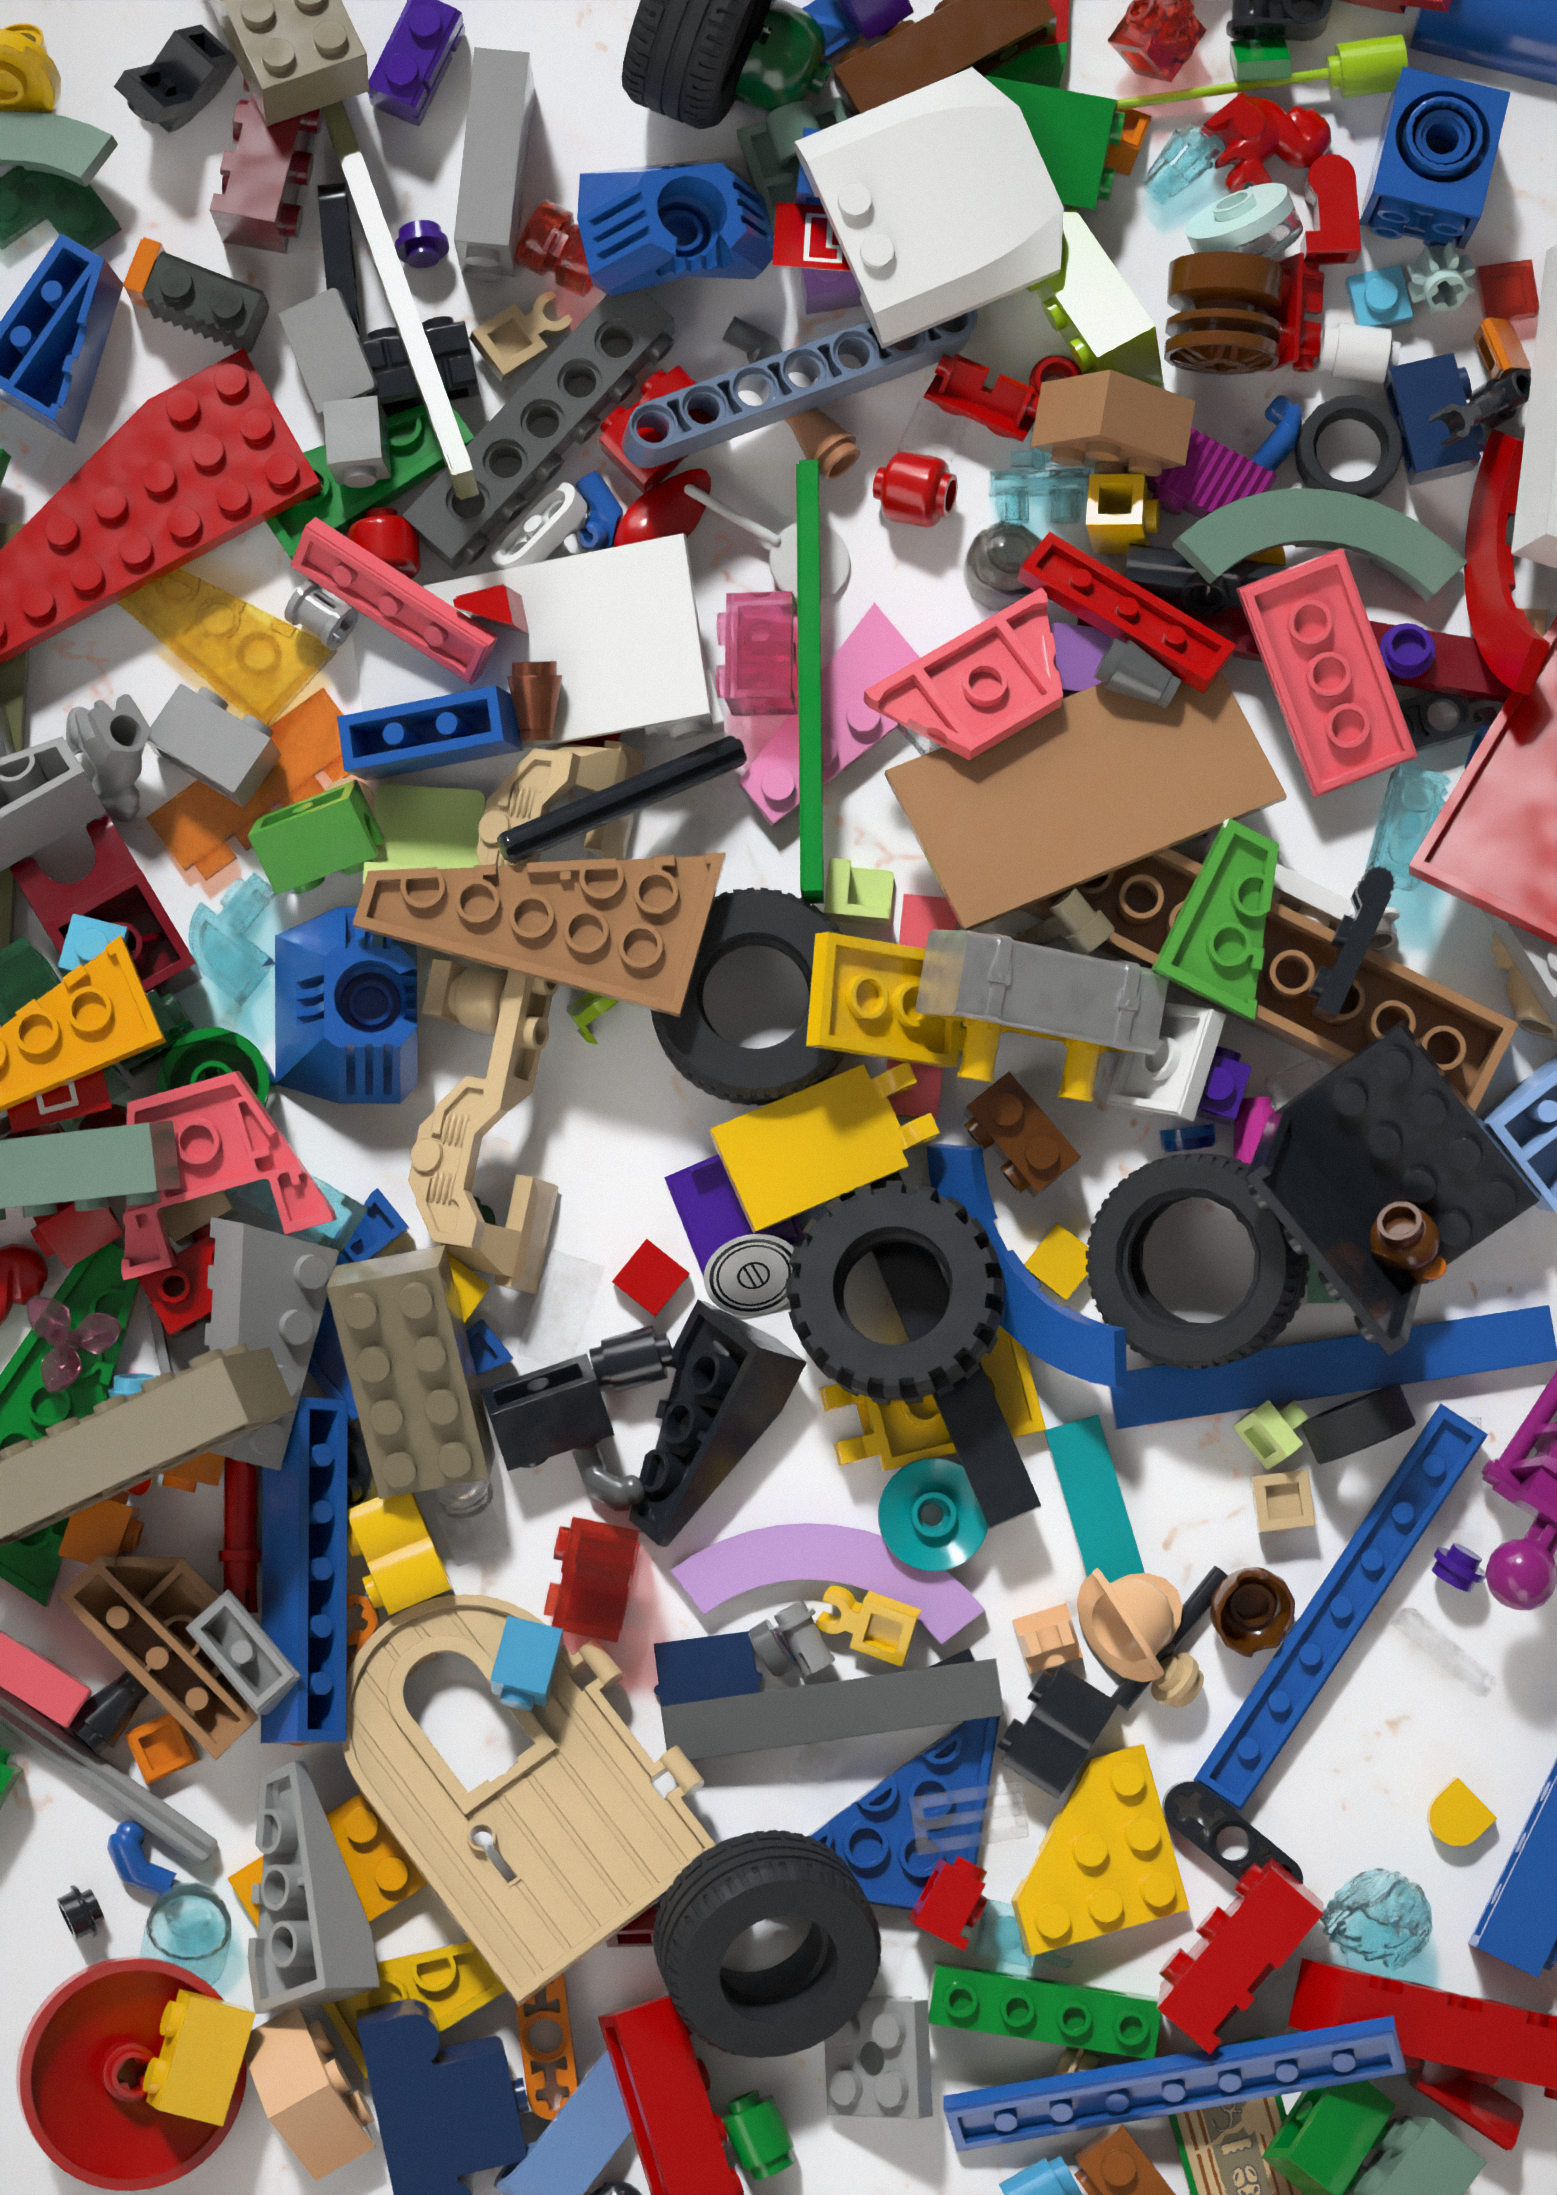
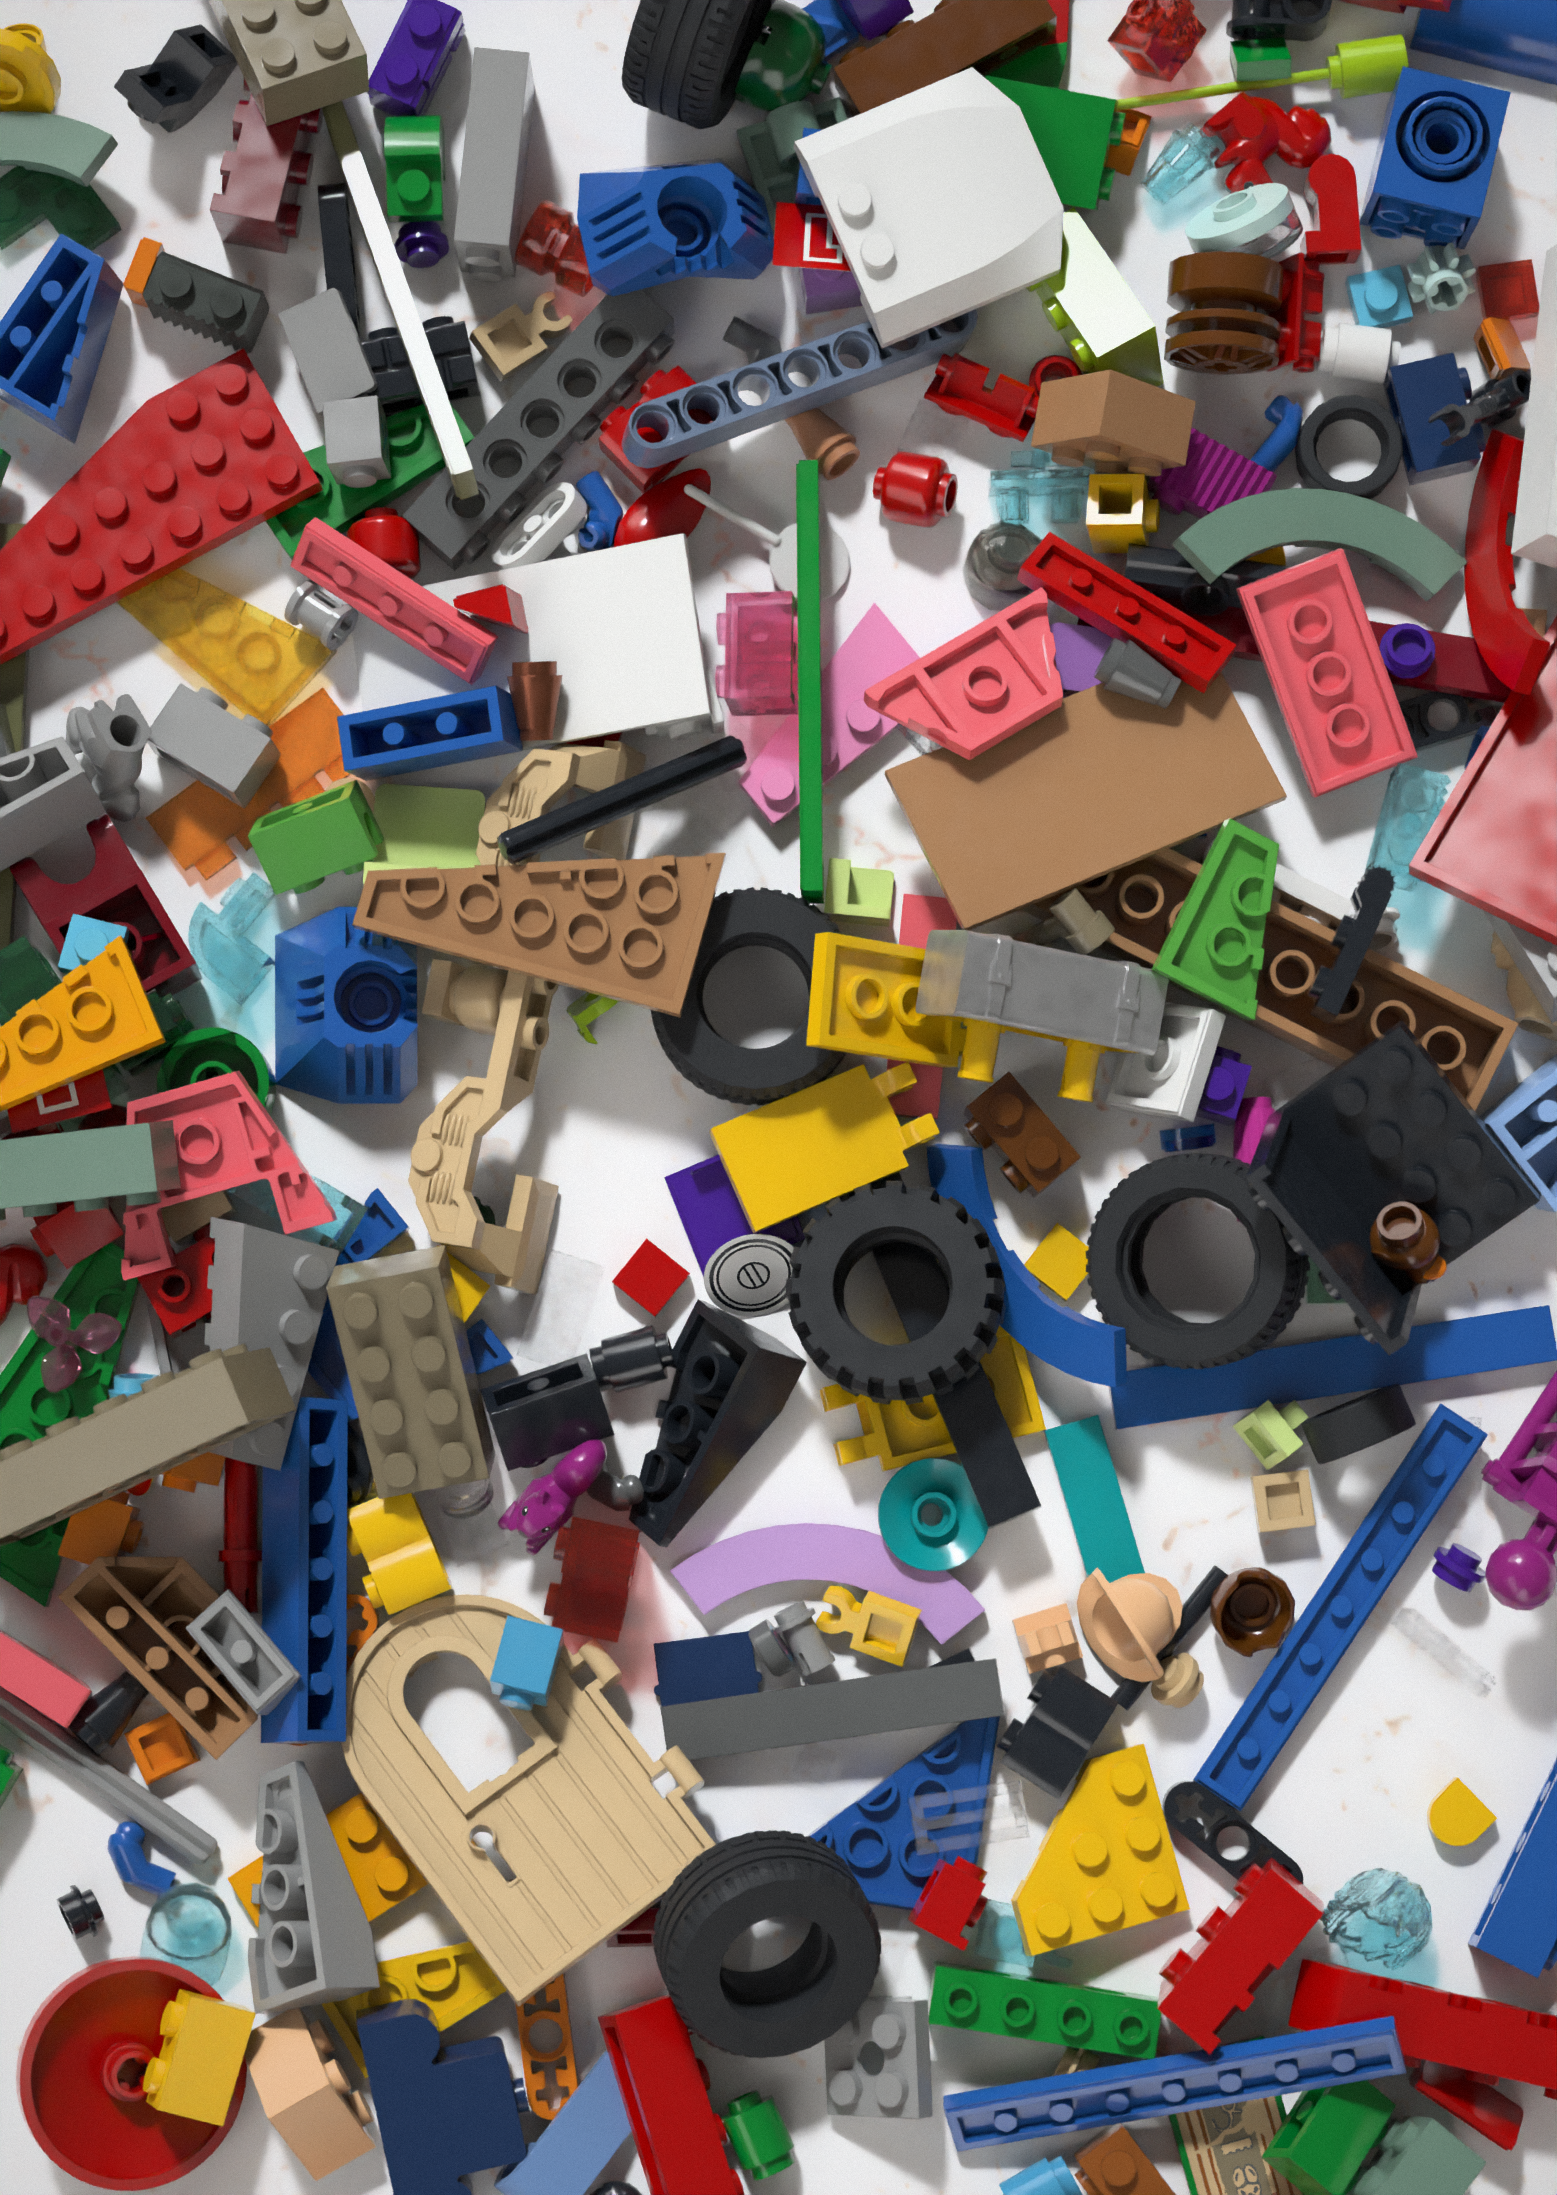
none -> green brick [384,115,446,223]
none -> magenta animal [497,1439,607,1556]

